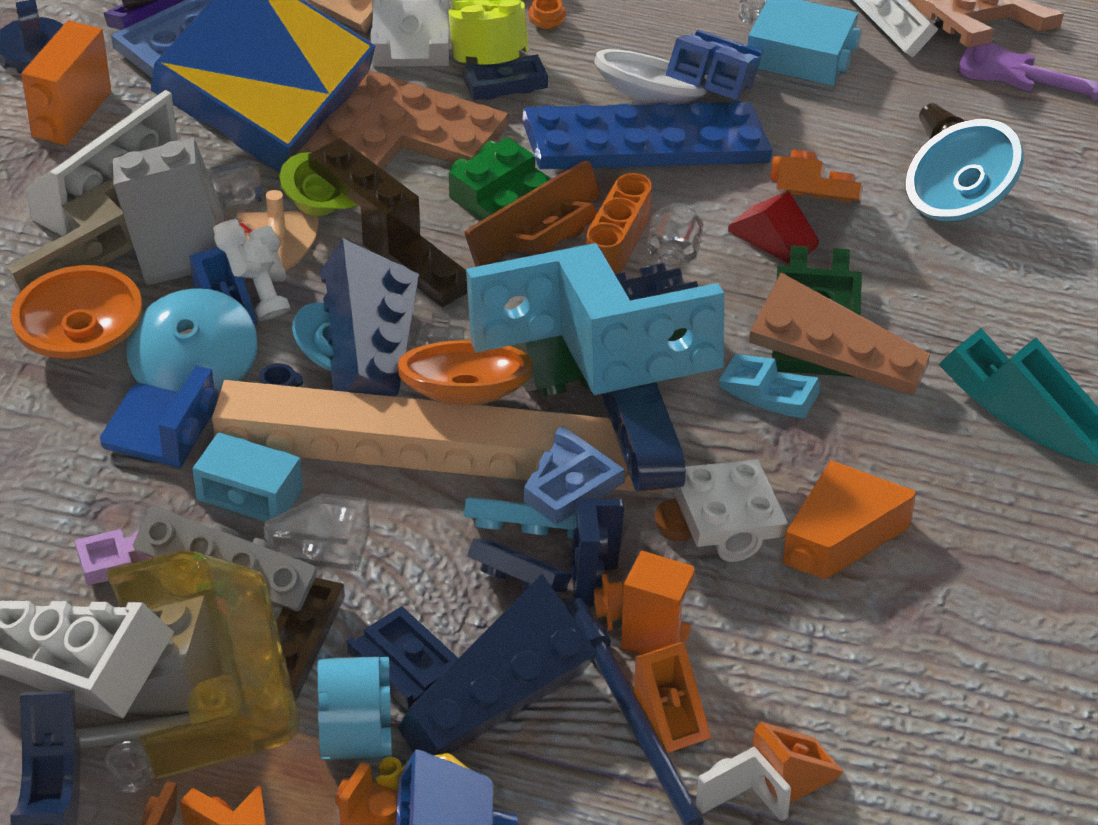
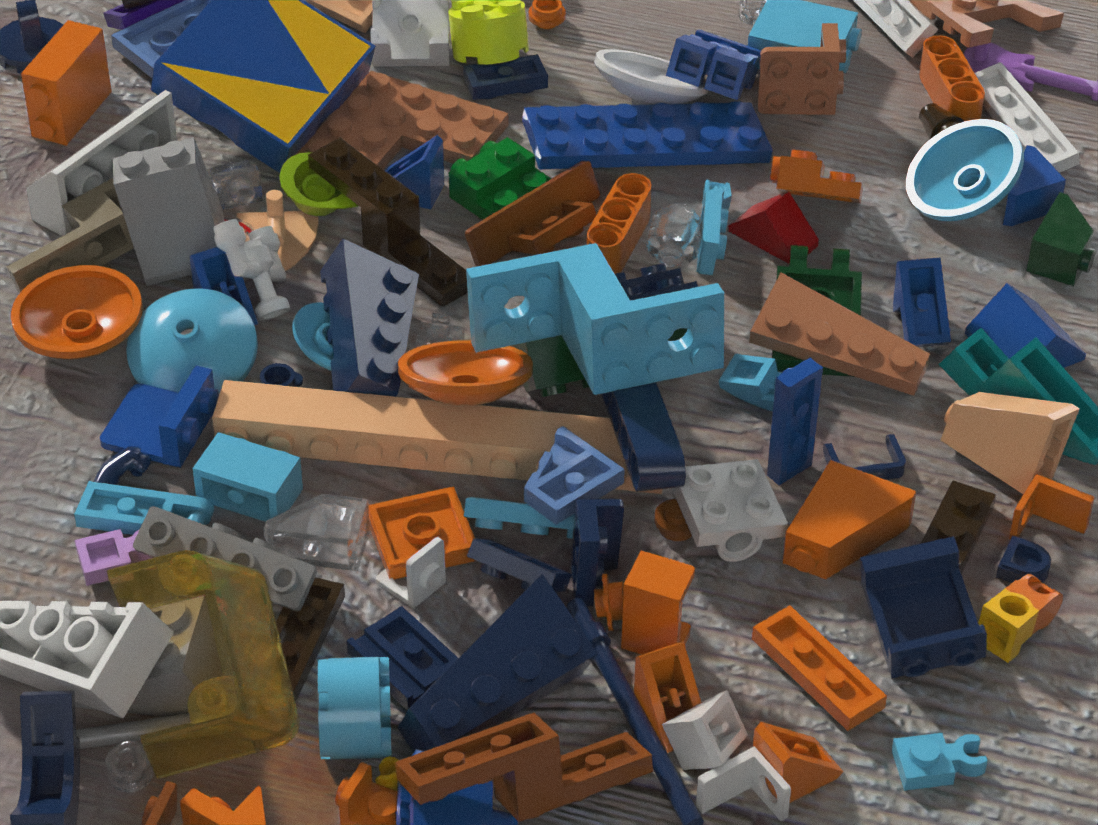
none -> medium azure plate [74,481,214,535]
none -> dark blue arm [93,446,151,485]
none -> orange tile [365,486,476,580]
none -> white bracket [376,537,446,609]
none -> blue slope [384,135,444,210]
none -> dark orange bracket [395,712,653,822]
none -> white slope [662,690,748,770]
none -> medium azure hinge [696,180,732,275]
none -> orange plate [752,605,887,731]
none -> nougat bracket [757,23,846,115]
none -> blue plate [767,358,823,485]
none -> dark blue piece [823,434,906,480]
none -> dark blue panel [860,536,987,679]
none -> medium azure plate [892,733,988,791]
none -> blue slope [893,257,951,347]
none -> orange beam [919,35,985,122]
none -> dark brown plate [921,480,996,574]
none -> light nougat slope [940,392,1080,494]
none -> blue slope [965,283,1086,368]
none -> white plate [975,62,1079,173]
none -> yellow leg [978,574,1063,663]
none -> dark blue tile [996,536,1051,583]
none -> blue slope [1003,145,1066,226]
none -> orange bracket [1009,474,1095,540]
none -> dark green slope [1026,192,1096,287]

